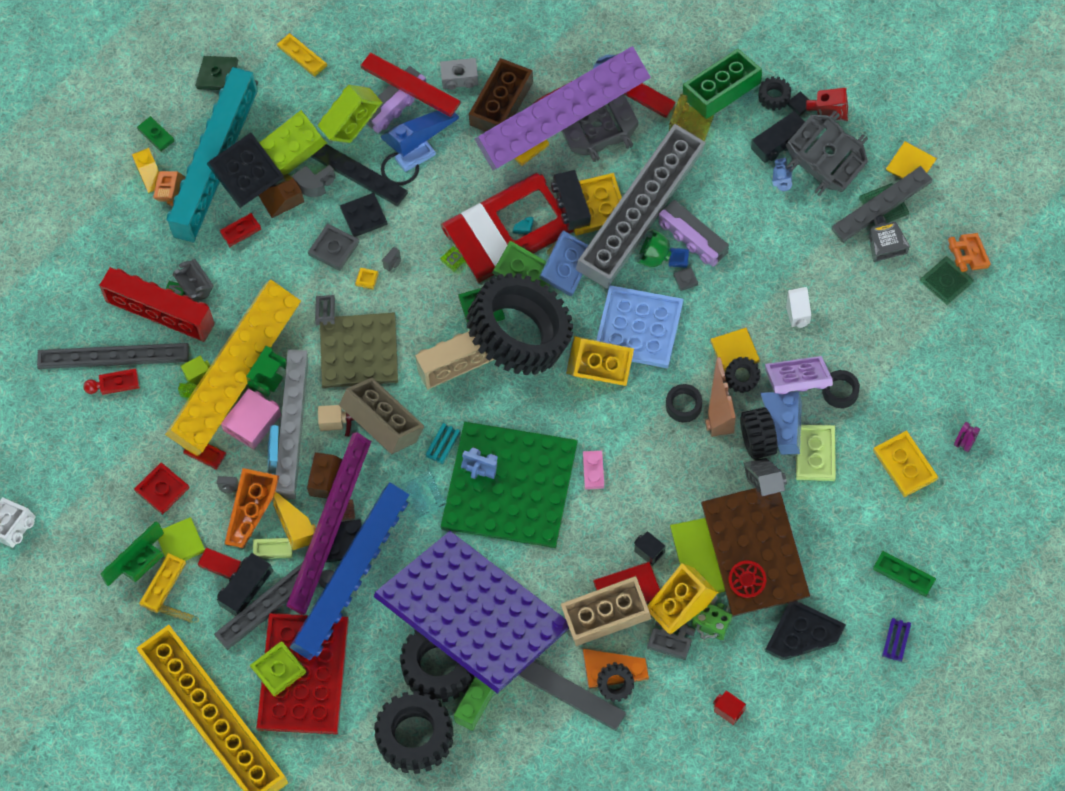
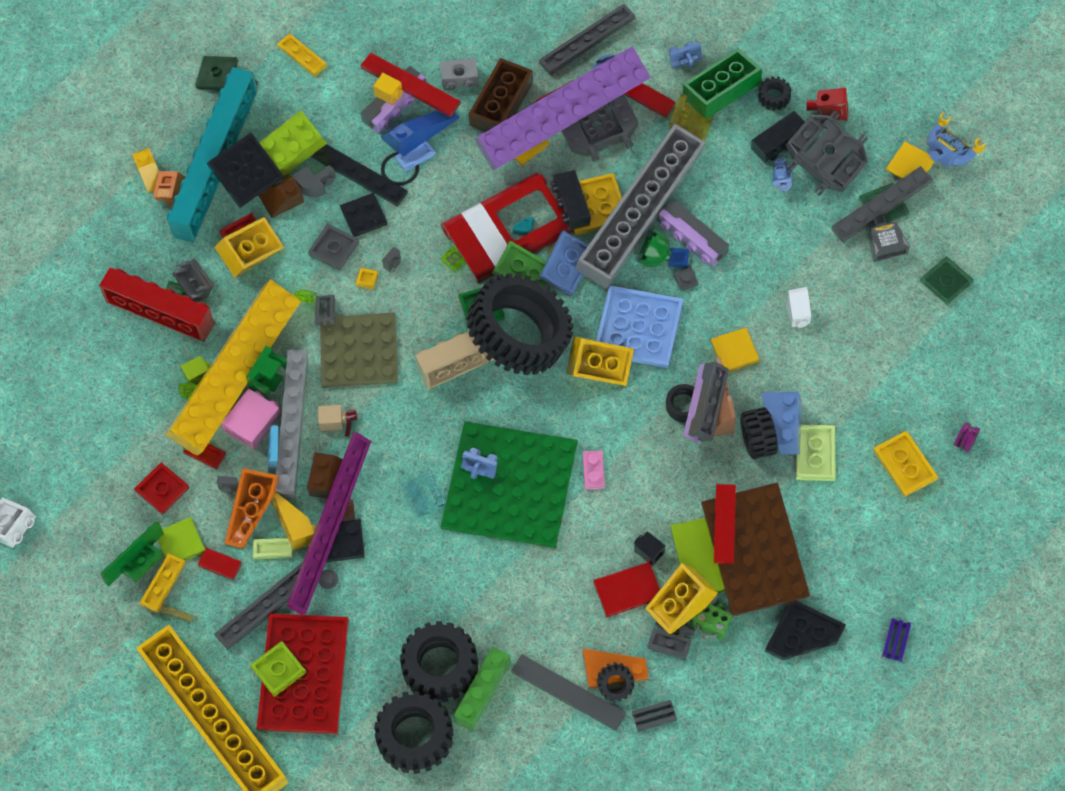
dark grey tile [37,343,189,369] -> none
red plate [83,368,140,395] -> none
green plate [137,116,175,152] -> none
black brick [217,553,273,616] -> none
blue brick [289,482,410,660] -> none
lime brick [317,84,383,143] -> none
dark tan brick [339,378,424,455] -> none
dark purple plate [374,531,569,694] -> none
teal tile [425,423,461,464] -> none
tan brick [561,576,651,646] -> none
red brick [713,690,746,726] -> none
black tyre [725,357,761,393] -> none
red wheel [728,560,766,598] -> none
dark grey brick [744,458,787,496] -> none
lavender plate [765,356,833,394] -> none
black tile [787,91,810,116] -> none
black tyre [822,370,860,409] -> none
green plate [873,551,936,597] -> none
orange plate [948,233,991,272] -> none
none -> yellow slope [214,217,285,278]
none -> clear neon green tile [293,289,317,303]
none -> yellow brick [373,73,403,105]
none -> dark grey plate [539,4,635,75]
none -> dark grey tile [632,700,677,732]
none -> medium blue hips [669,41,703,69]
none -> dark grey piece [683,362,729,443]
none -> red tile [713,484,736,564]
none -> medium blue torso [927,112,986,167]

